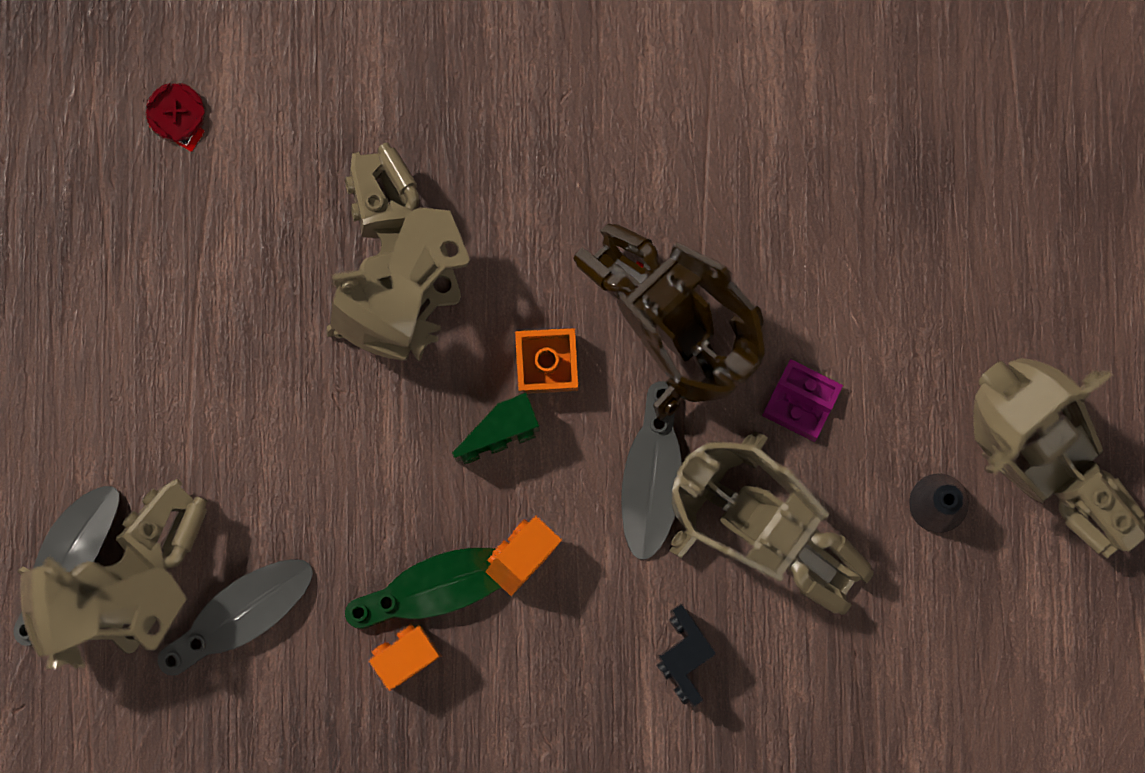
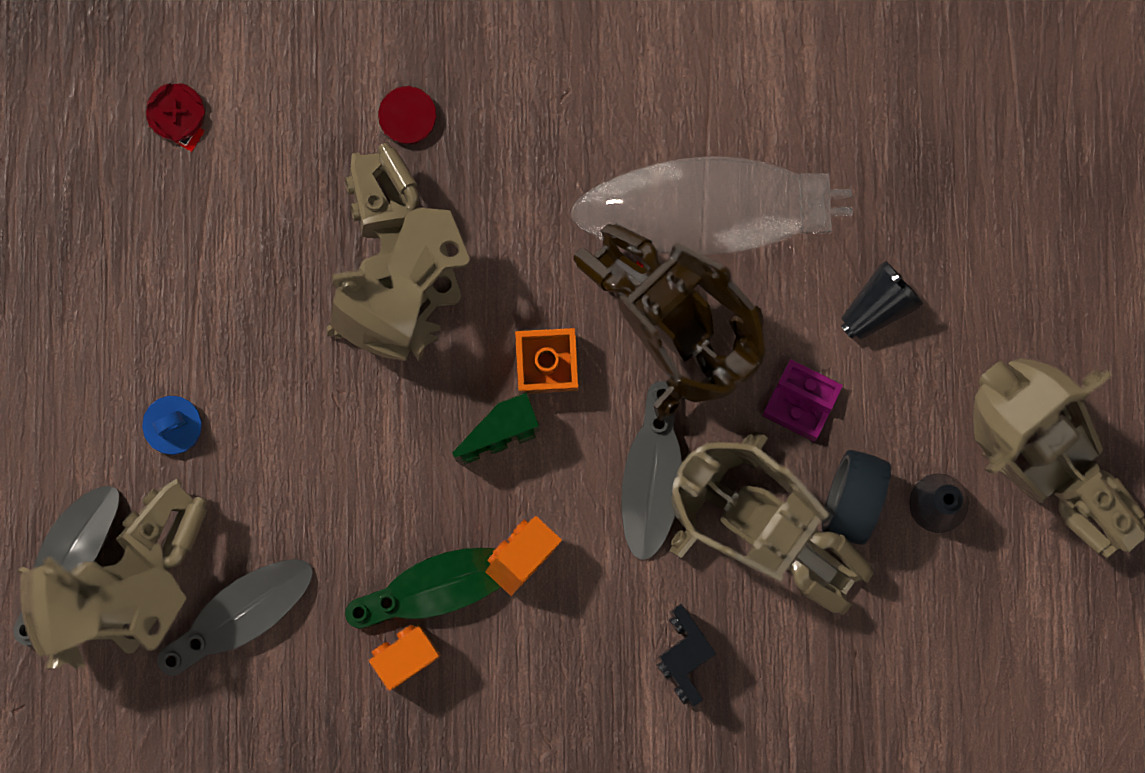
none -> blue tile [142,396,203,455]
none -> dark red tile [378,86,436,145]
none -> clear windscreen [571,156,853,255]
none -> black wheel [822,450,891,545]
none -> black cone [841,261,924,340]

